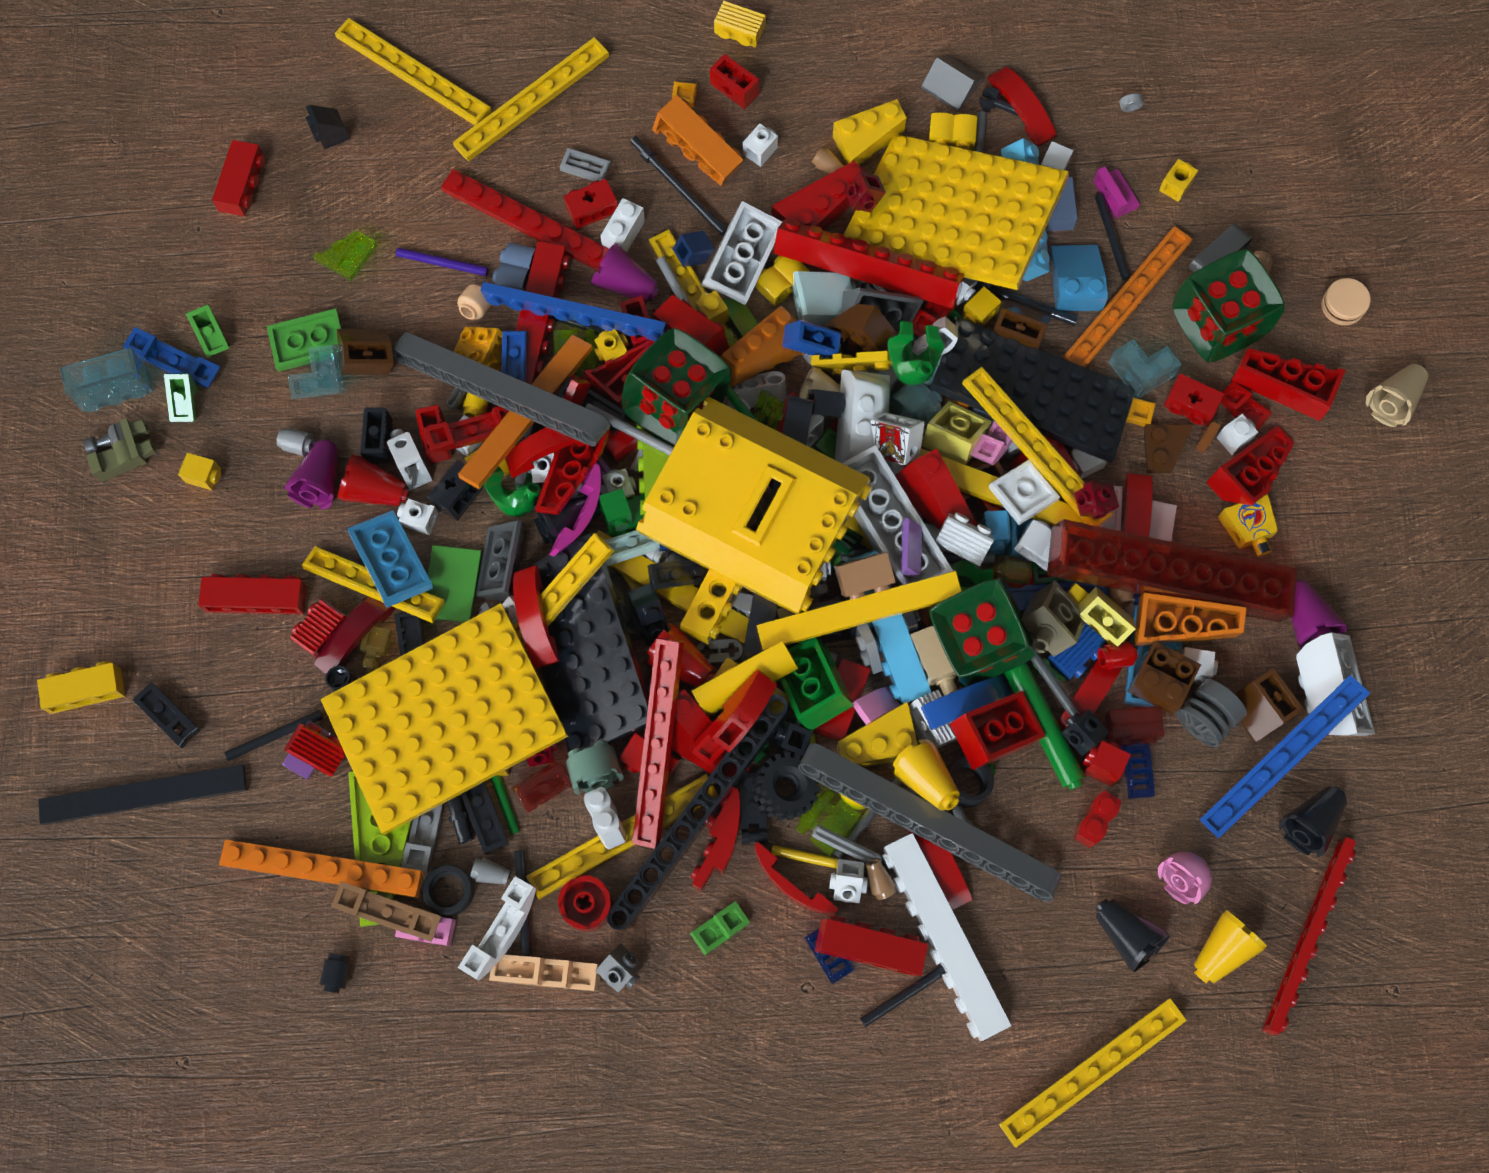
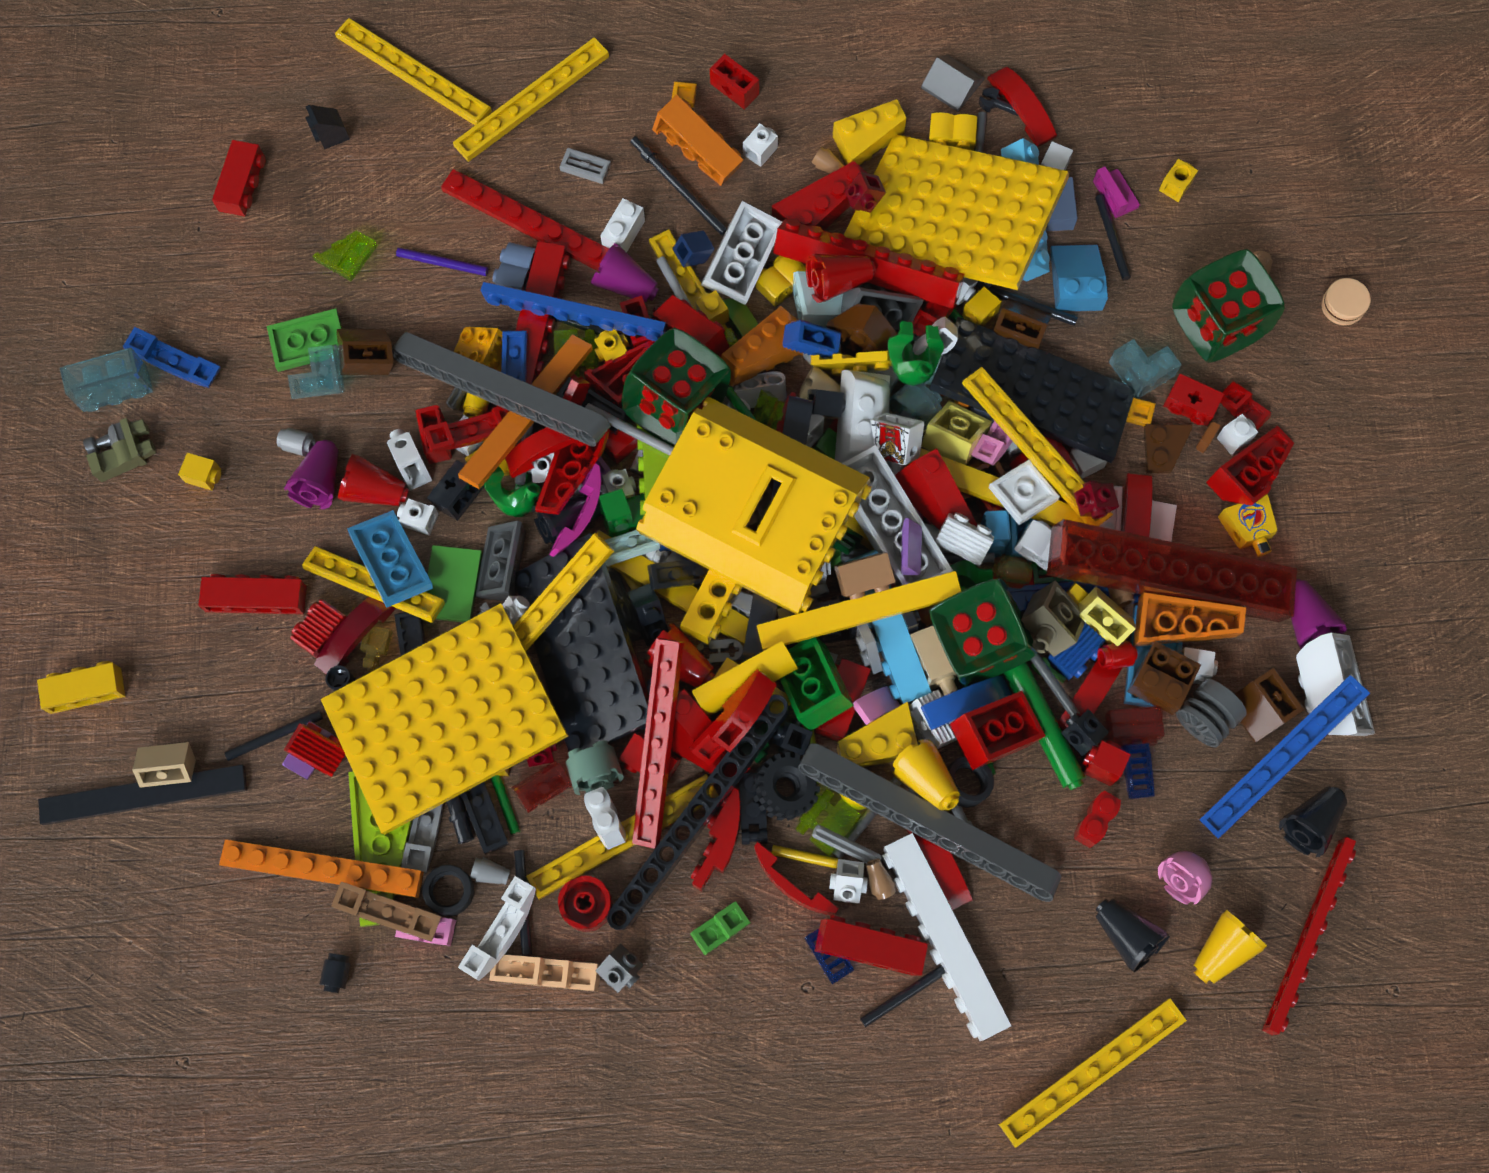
black plate [132,682,201,749] -> none
slope [164,373,199,422] -> none
bright green slope [186,304,230,357] -> none
black brick [360,407,393,464] -> none
light nougat head [457,284,492,320] -> none
red slope [513,565,560,669] -> none
red brick [563,178,618,230] -> none
yellow brick [714,0,766,47] -> none
orange tile [1062,226,1193,368] -> none
light grey tile [1119,93,1144,112] -> none
dark grey beam [1188,223,1253,272] -> none
red wedge [1231,348,1346,421] -> none
tan cone [1366,364,1428,427] -> none
none -> tan brick [132,742,196,787]
none -> red cone [806,254,876,303]

